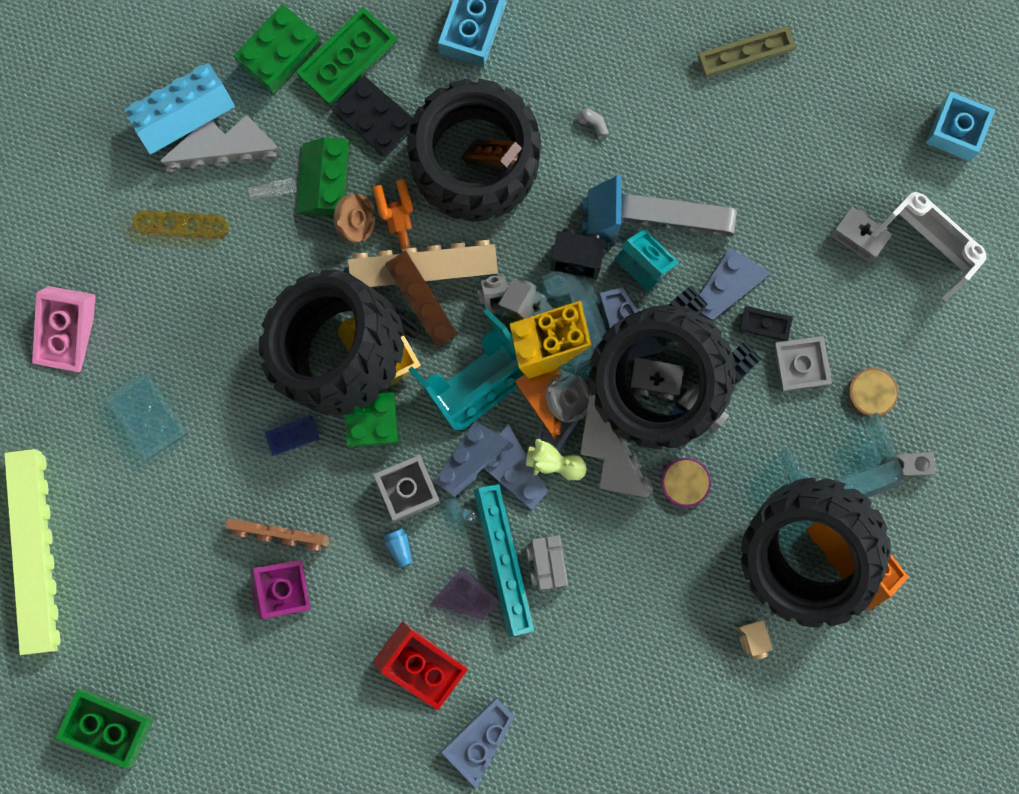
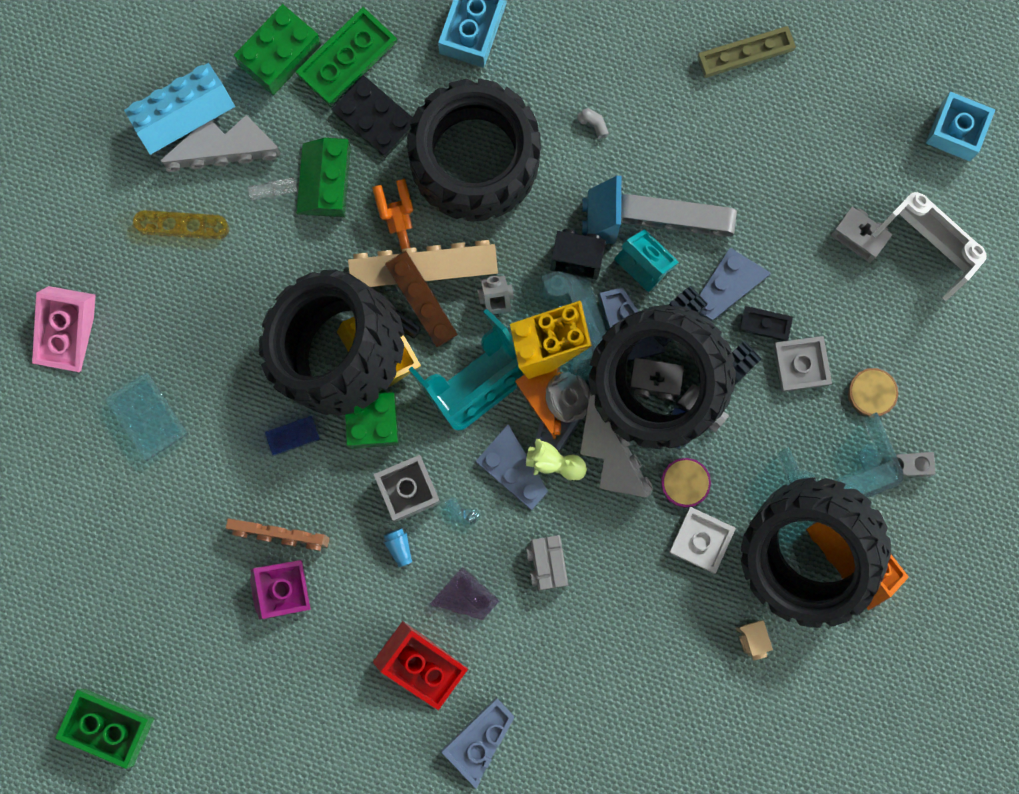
yellowish green brick [4,449,61,655] -> none
medium nougat tile [334,194,375,242] -> none
sand blue wing [433,422,514,497] -> none
reddish brown plate [461,139,522,167] -> none
teal plate [474,484,534,637] -> none
light grey brick [498,279,553,322] -> none
none -> white plate [669,507,736,574]

